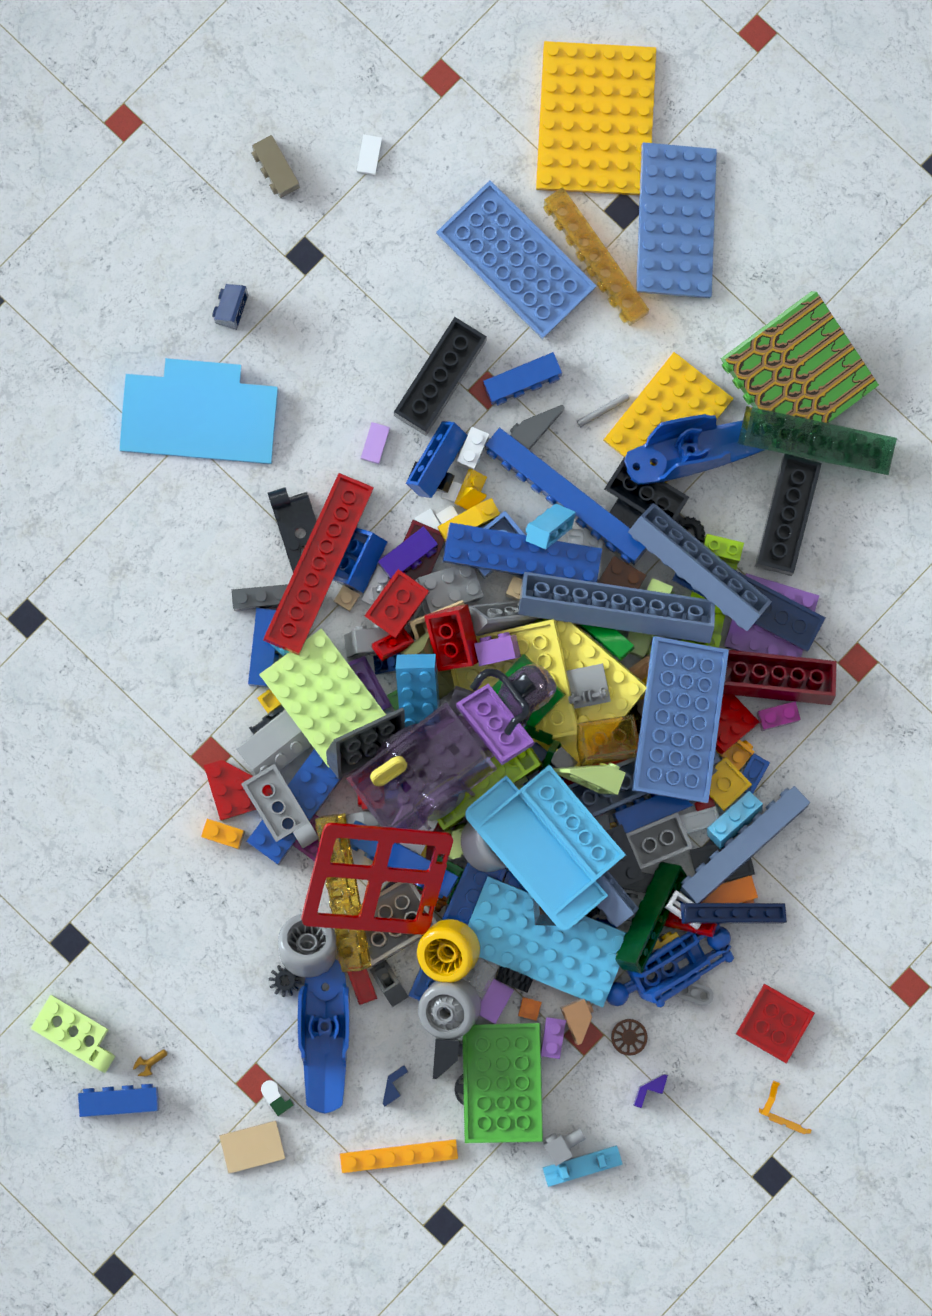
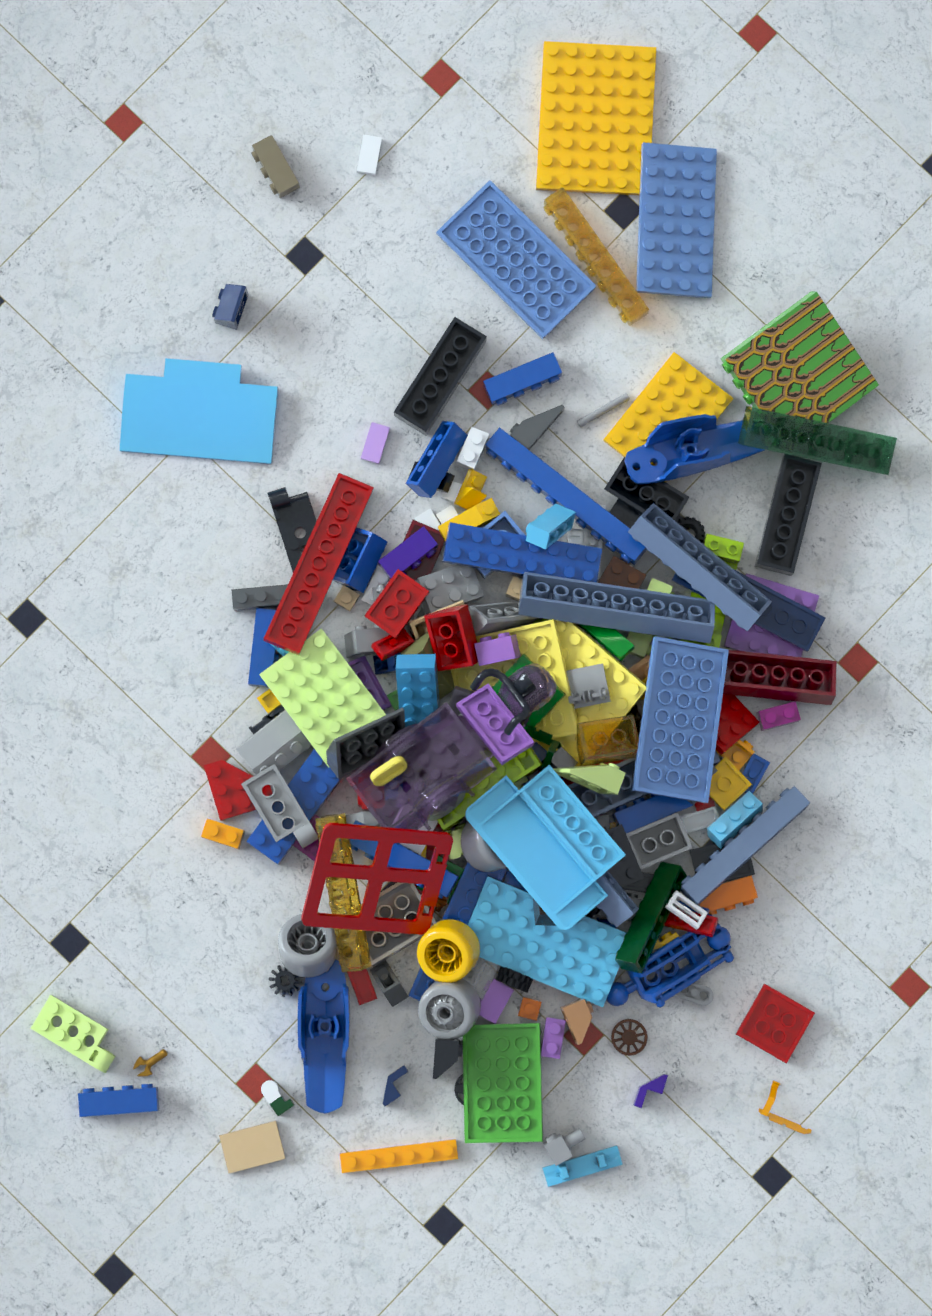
dark blue tile [680,903,787,924] -> none

